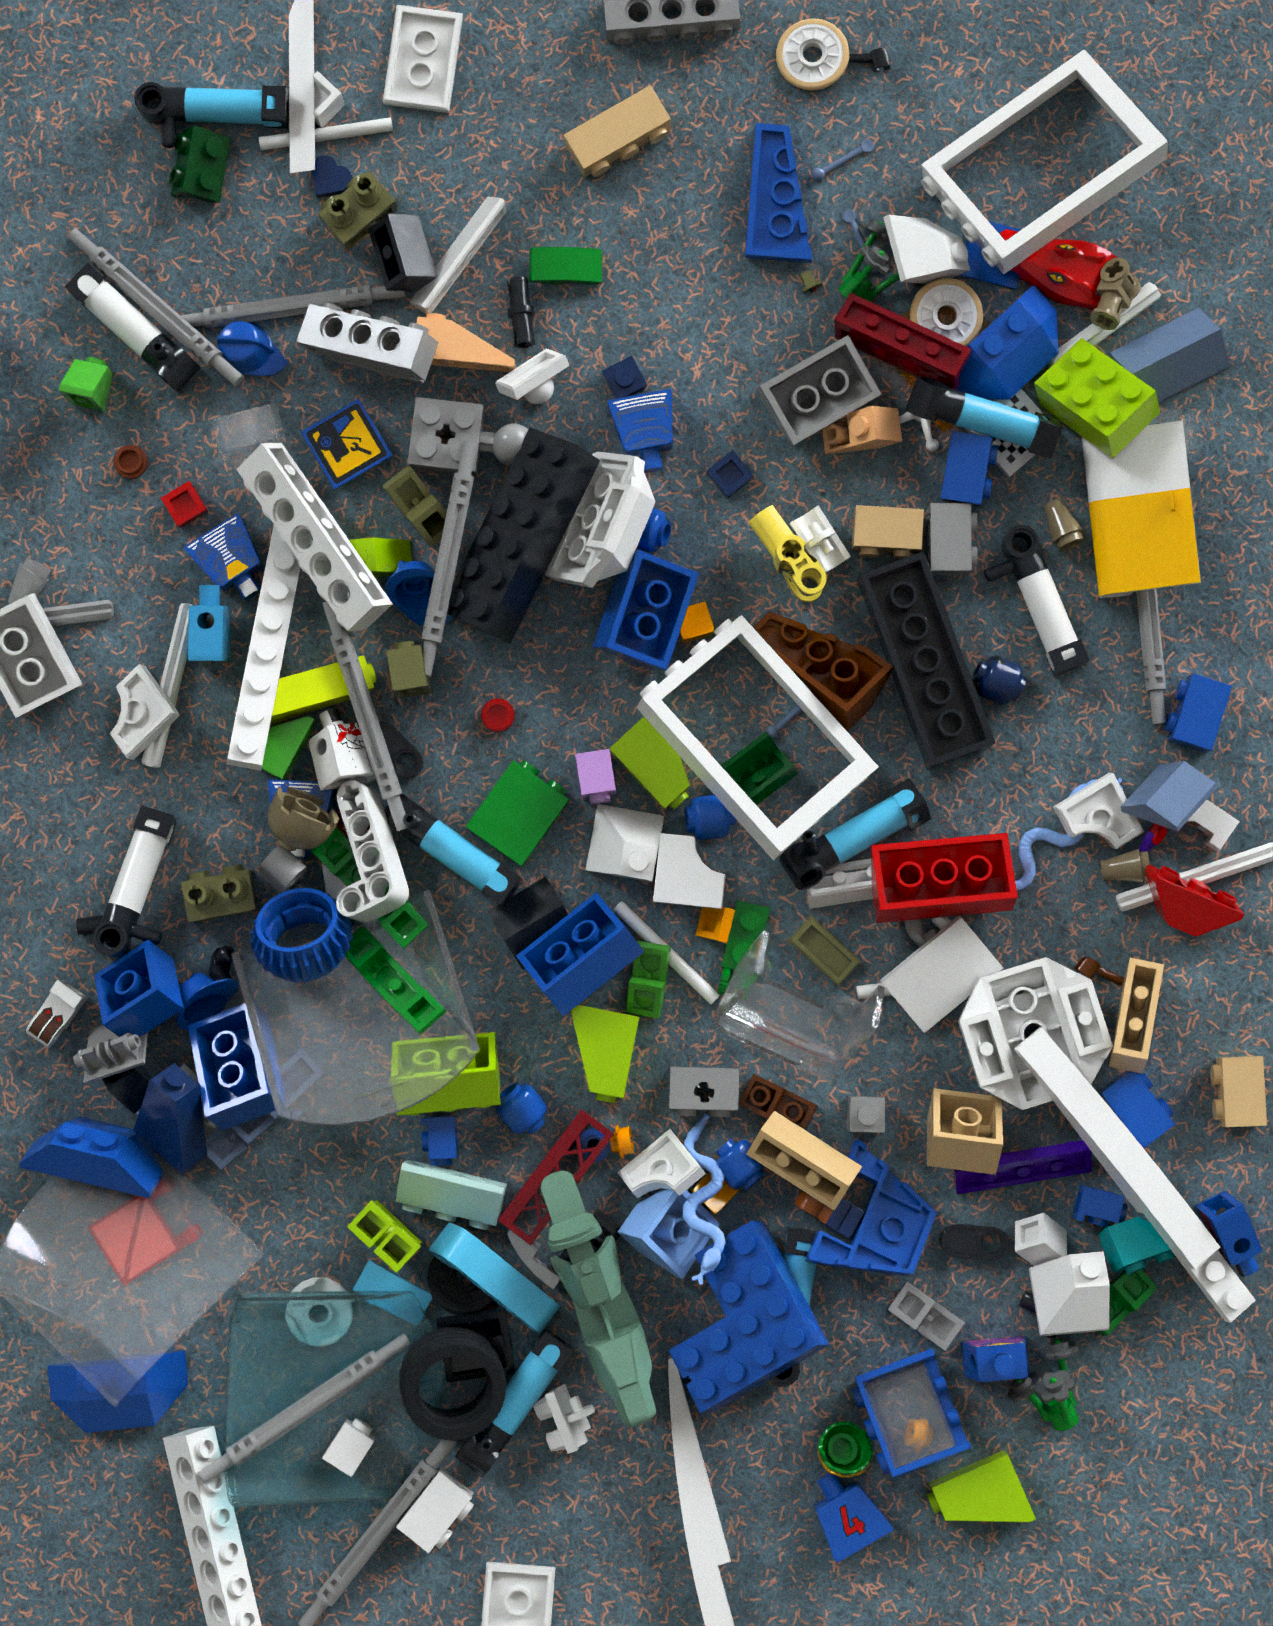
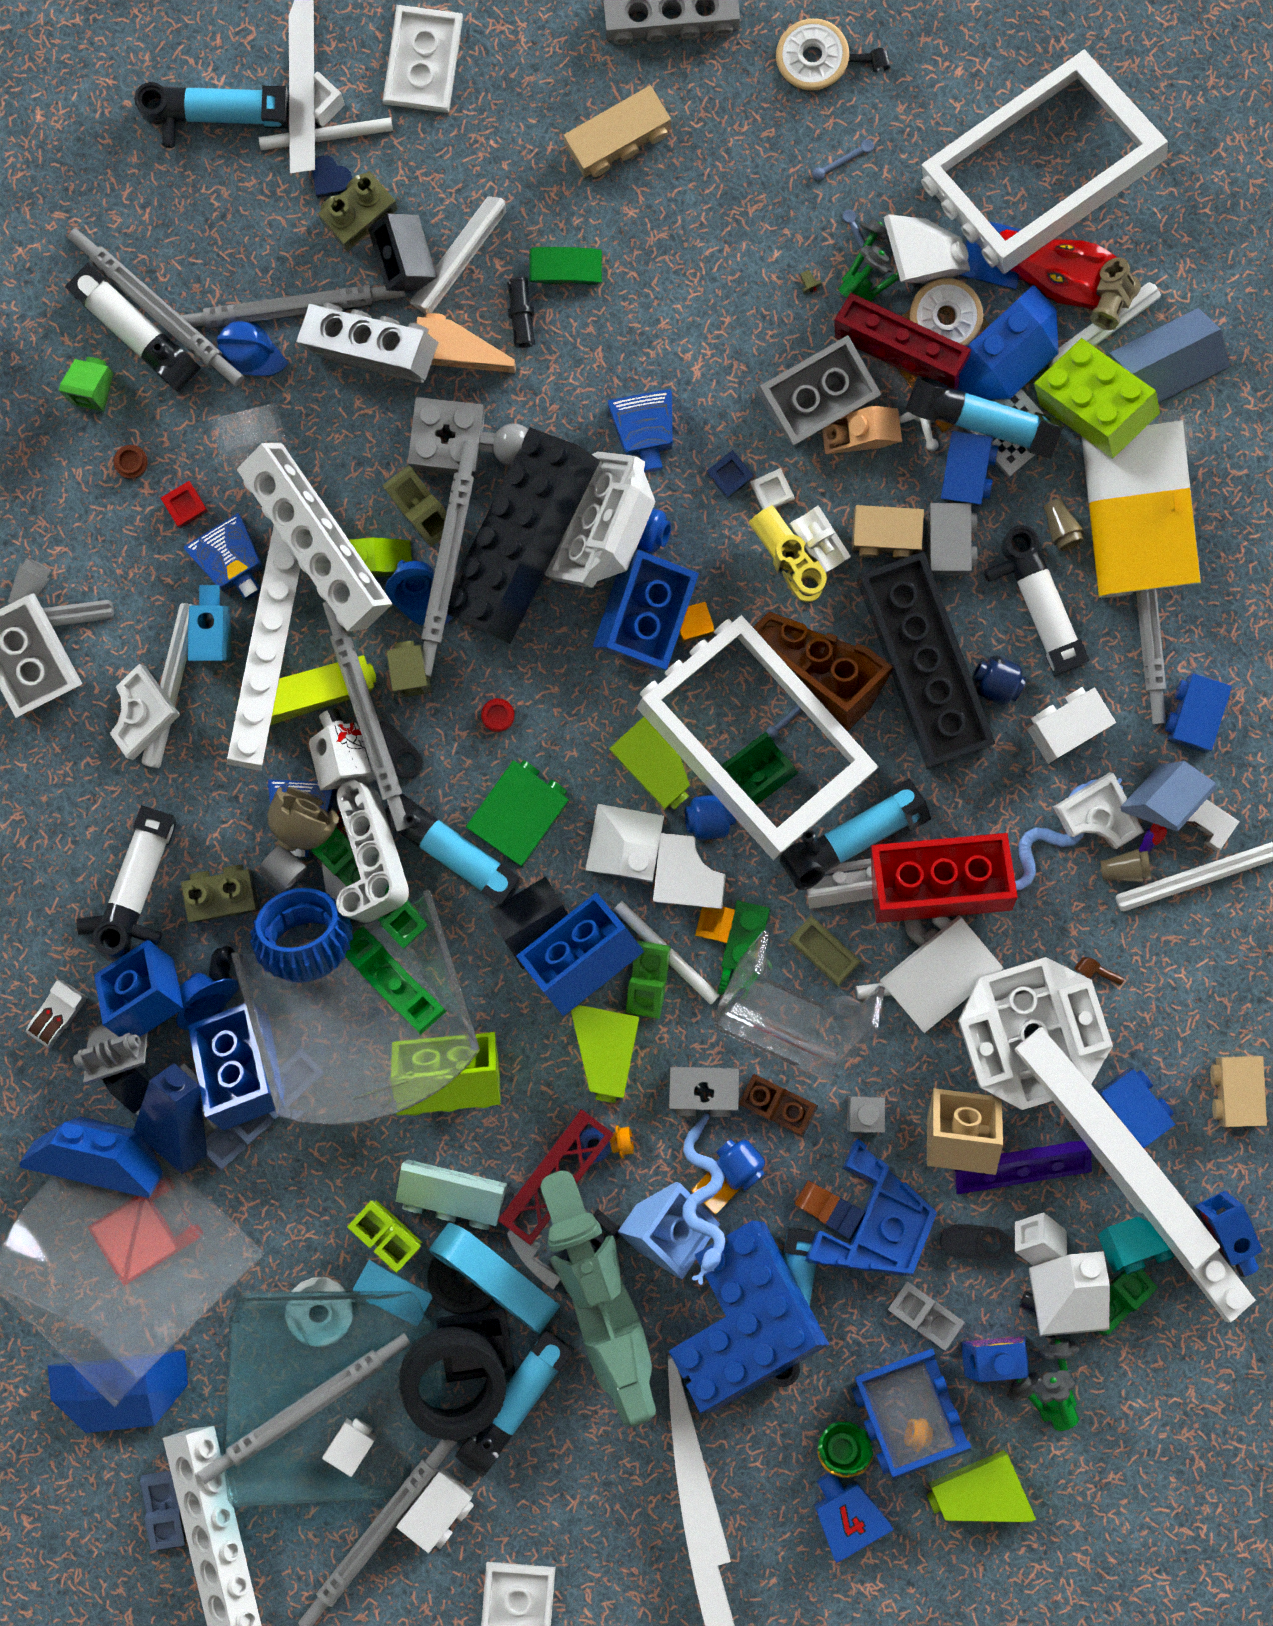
dark green bracket [169,126,231,204] -> none
bright green slope [262,716,317,780] -> none
piece [301,398,393,490] -> none
blue brick [420,1115,459,1166] -> none
white tile [495,349,569,404] -> none
blue head [496,1082,547,1134] -> none
white hips [533,1383,595,1454] -> none
lavender brick [575,749,616,805] -> none
dark blue plate [602,356,647,399] -> none
white tile [617,1129,706,1198] -> none
blue wing [745,123,812,263] -> none
tan brick [746,1111,862,1211] -> none
blue brick [1072,1184,1128,1227] -> none
tan brick [1108,958,1164,1074] -> none
red slope [1145,864,1245,937] -> none
none -> sand blue slope [140,1471,186,1551]
none -> white tile [750,468,795,510]
none -> white slope [1027,687,1116,764]

